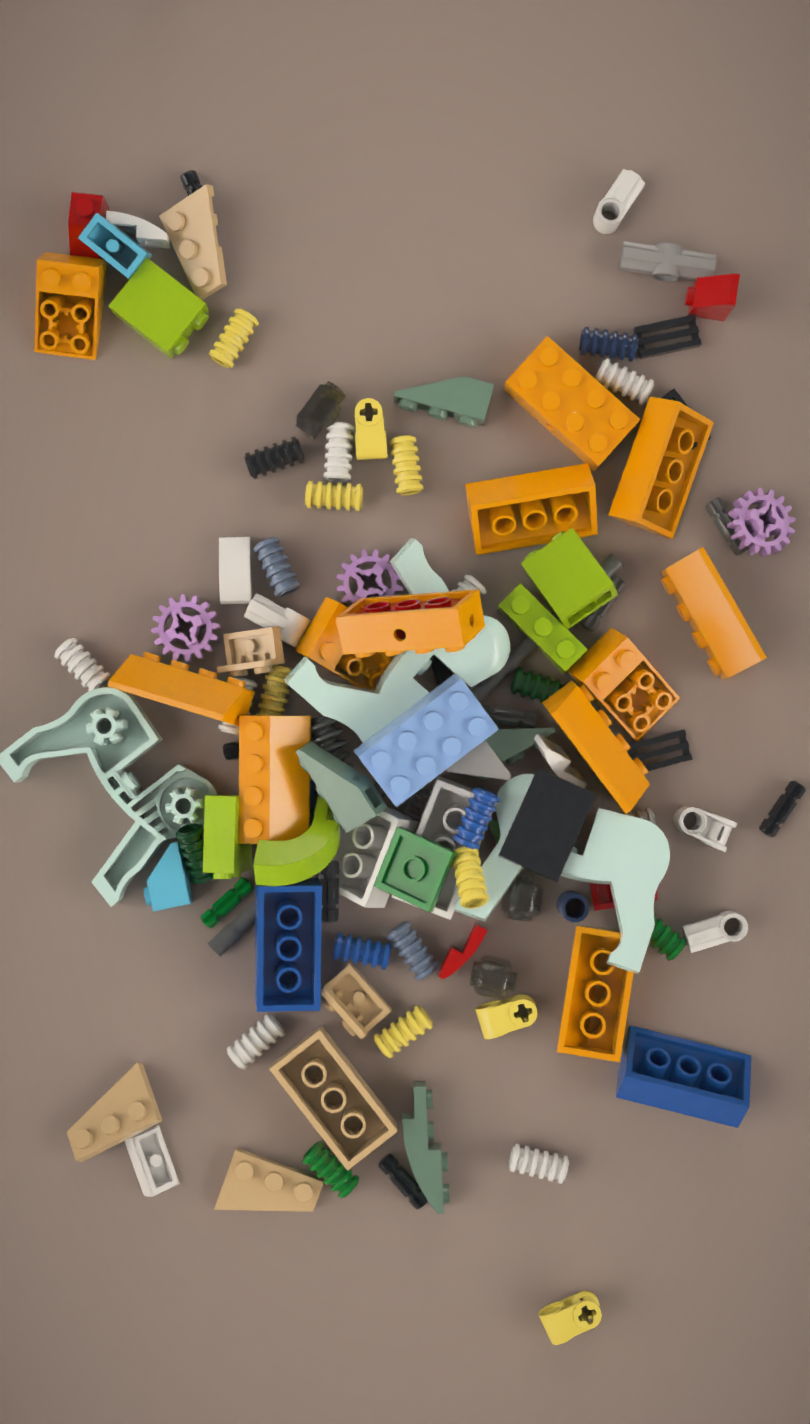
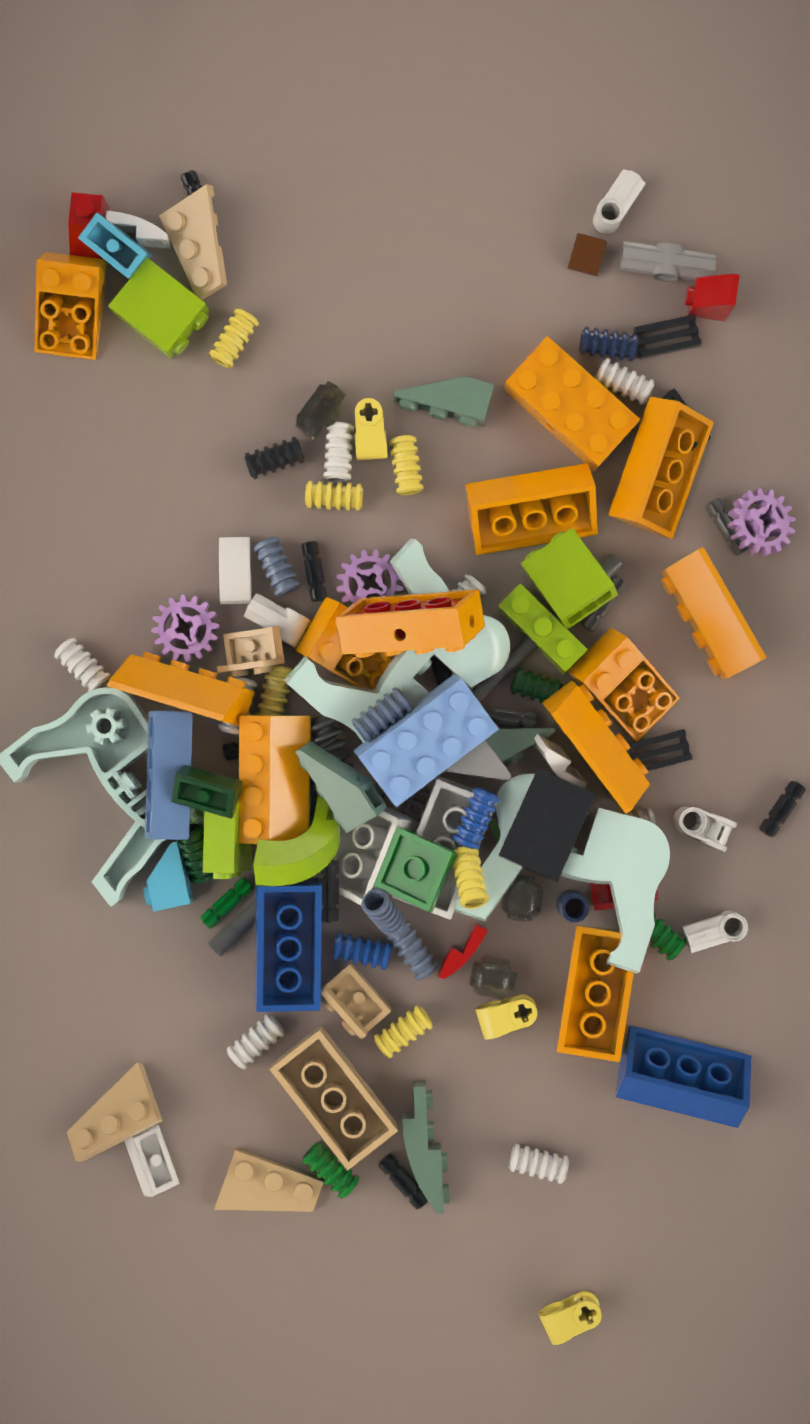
none -> medium blue panel [145,711,193,840]
none -> dark green slope [171,765,243,819]
none -> black axle [301,541,327,602]
none -> sand blue piece [352,687,412,742]
none -> sand blue piece [361,889,405,935]
none -> reddish brown slope [567,233,607,277]

